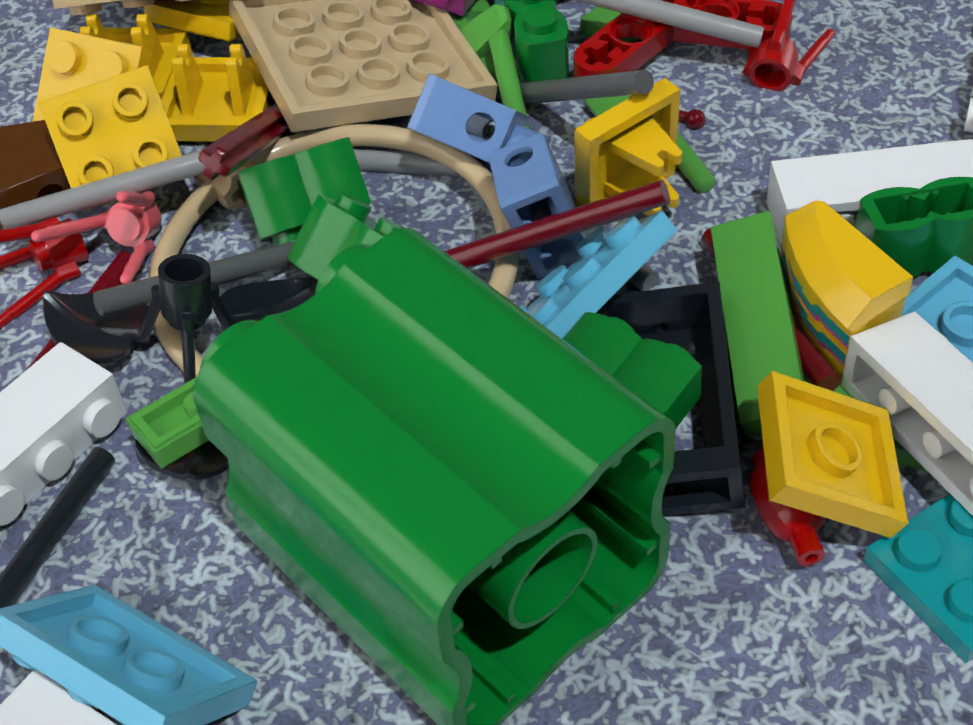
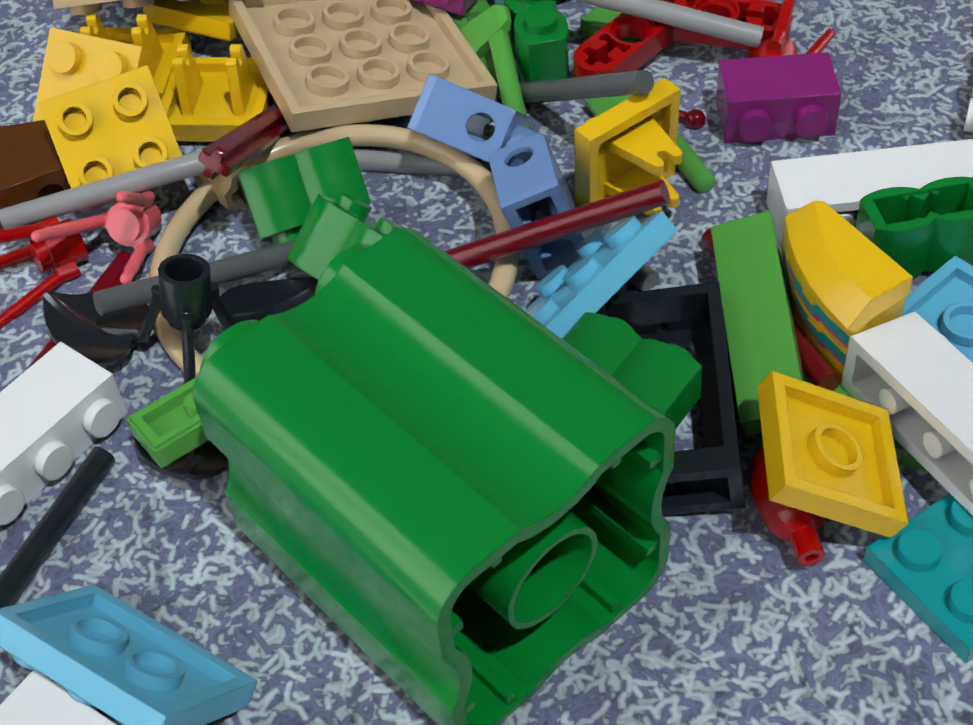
none -> magenta brick [716,52,841,143]

